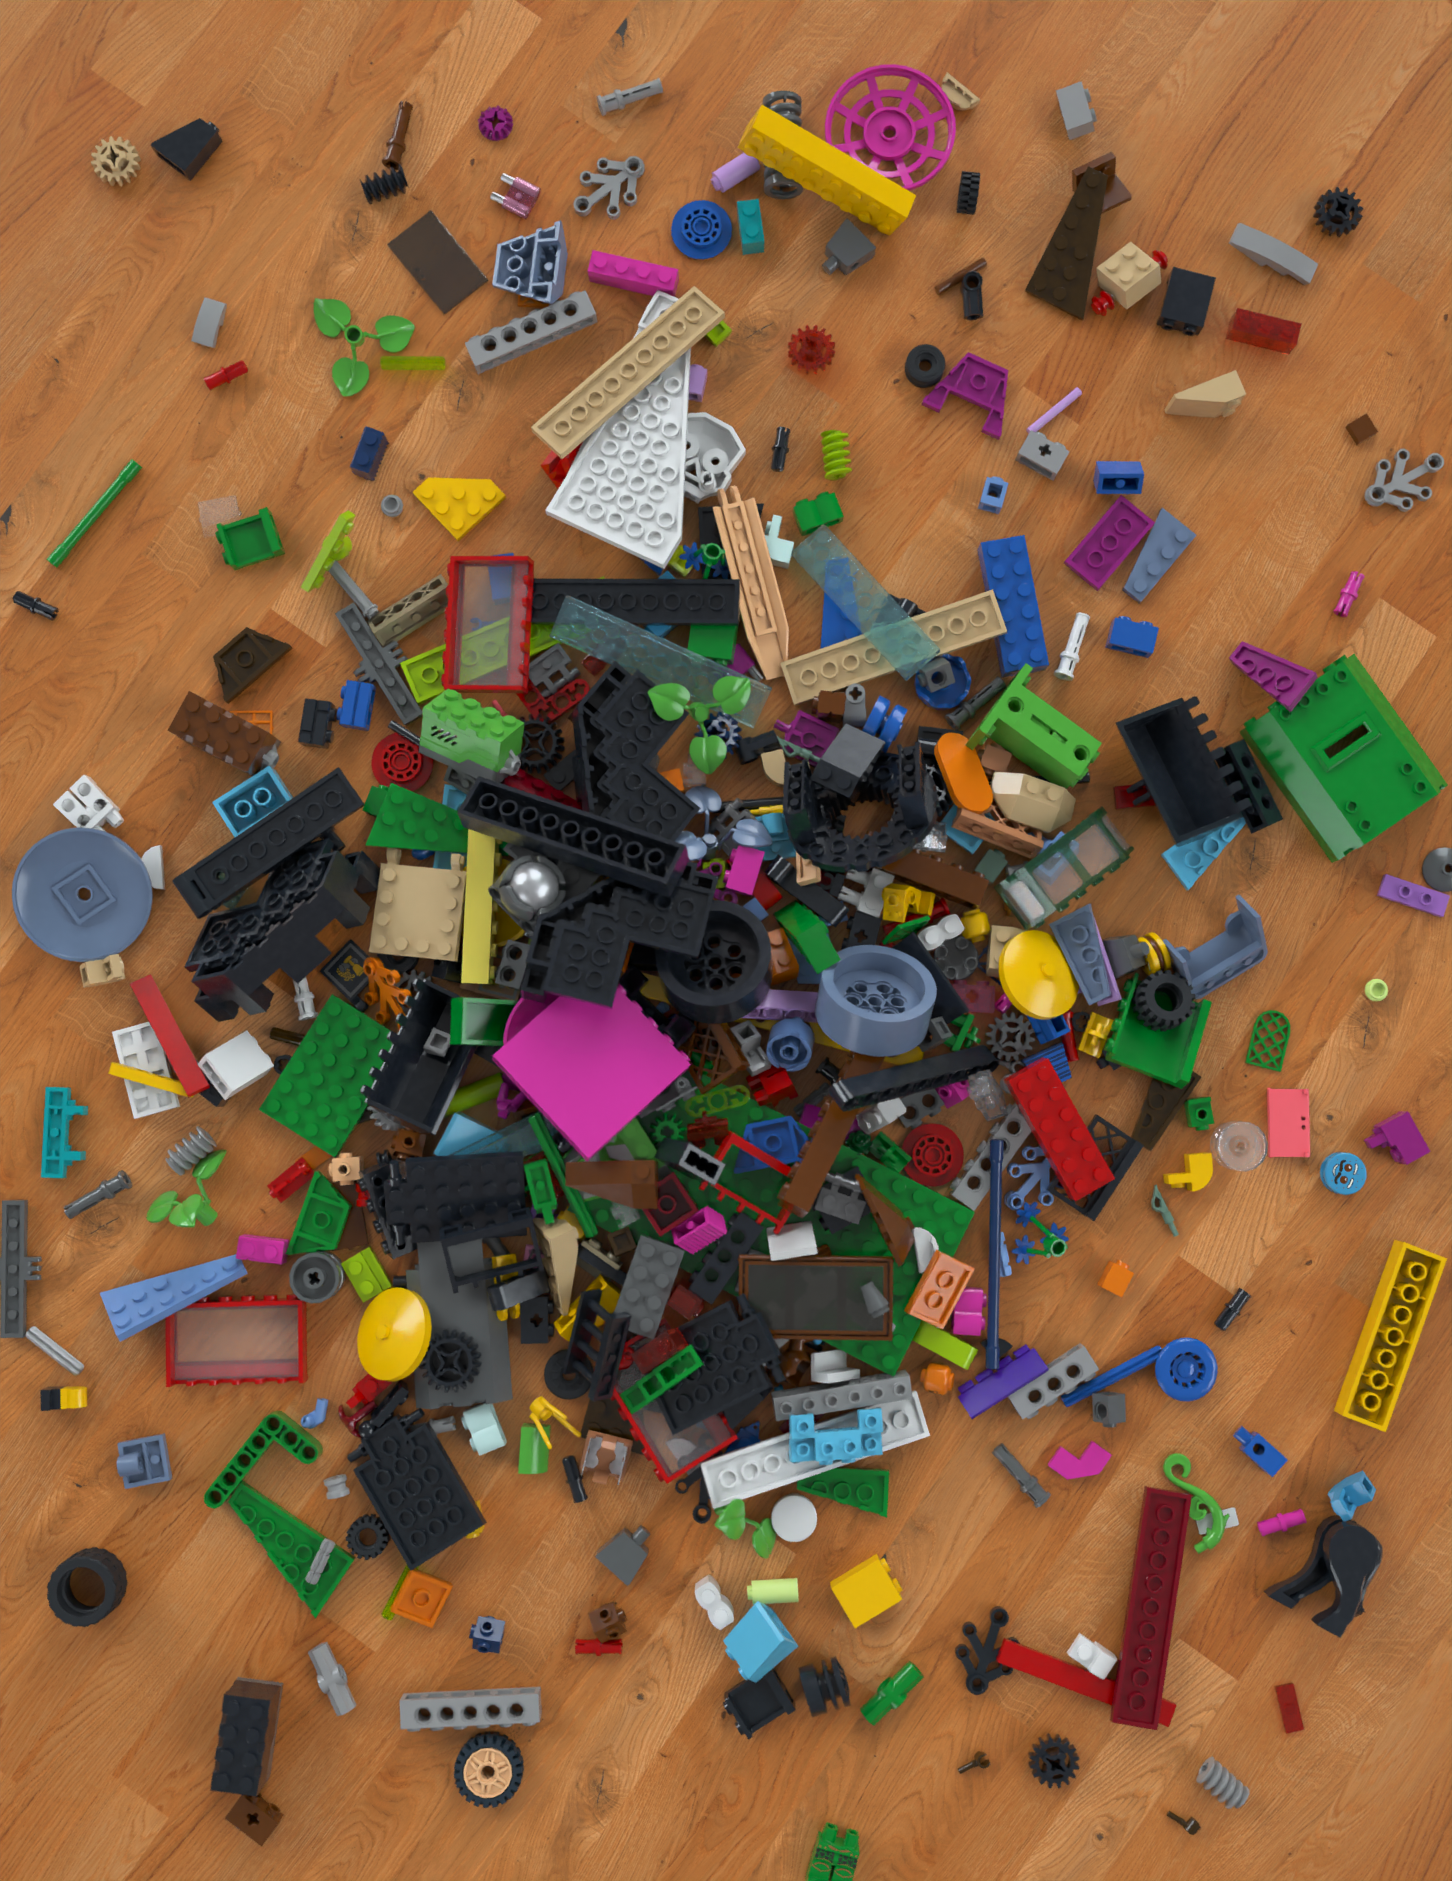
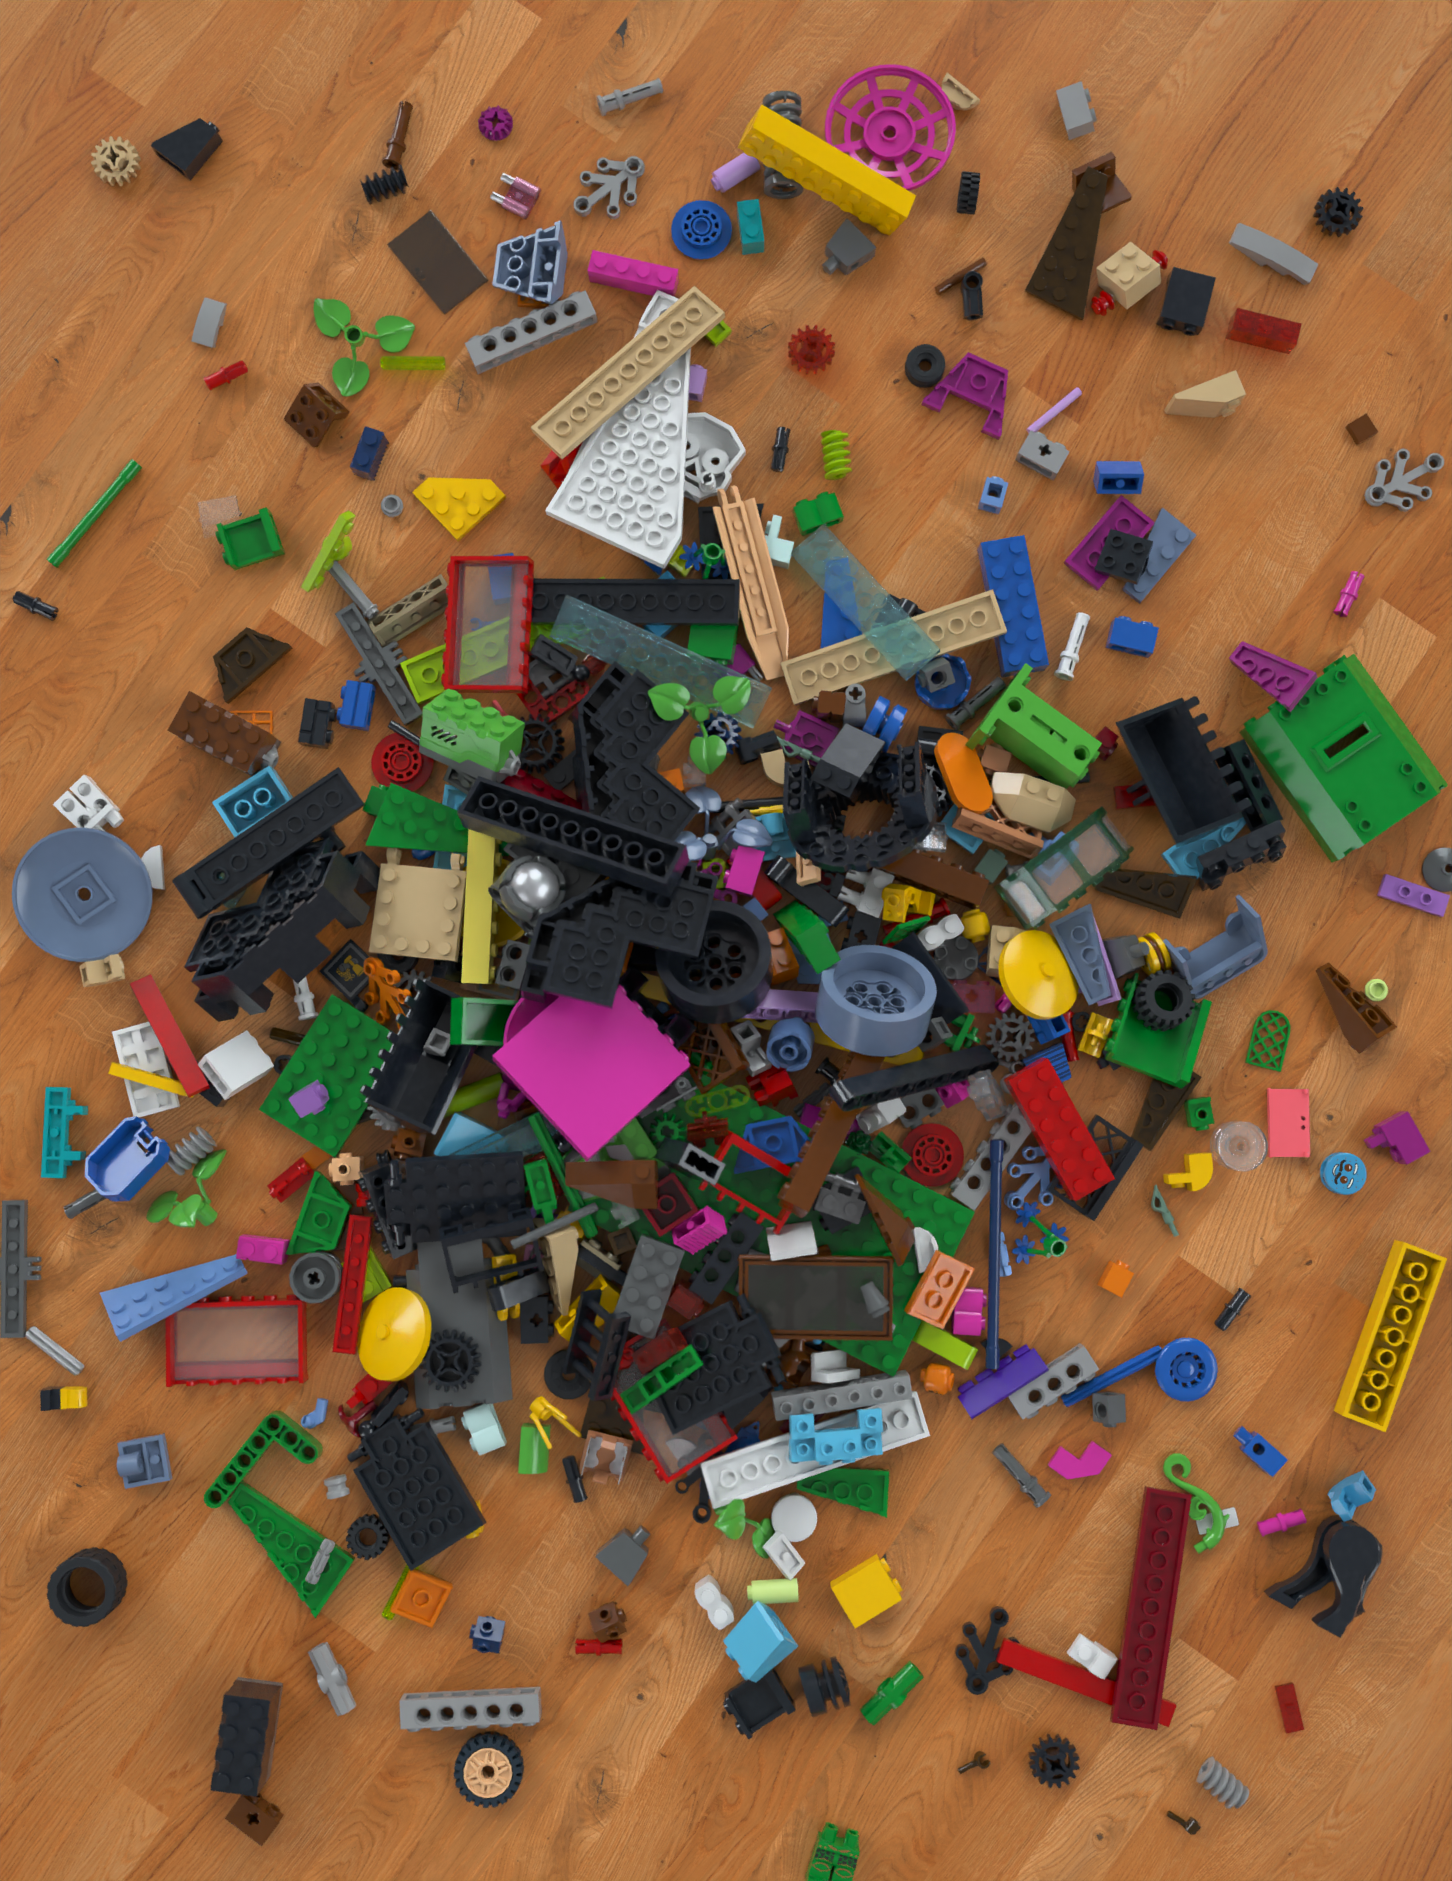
none -> blue piece [85,1116,170,1202]
none -> reddish brown bracket [284,382,350,447]
none -> medium lavender brick [288,1079,330,1118]
none -> red tile [332,1214,374,1355]
none -> dark grey bar [510,1202,599,1249]
none -> black plate [528,634,590,682]
none -> white plate [763,1530,805,1580]
none -> black plate [1095,529,1153,585]
none -> dark red brick [1095,726,1119,762]
none -> dark brown wing [1095,867,1197,919]
none -> black bracket [1196,820,1287,891]
none -> reddish brown wedge [1315,963,1397,1054]

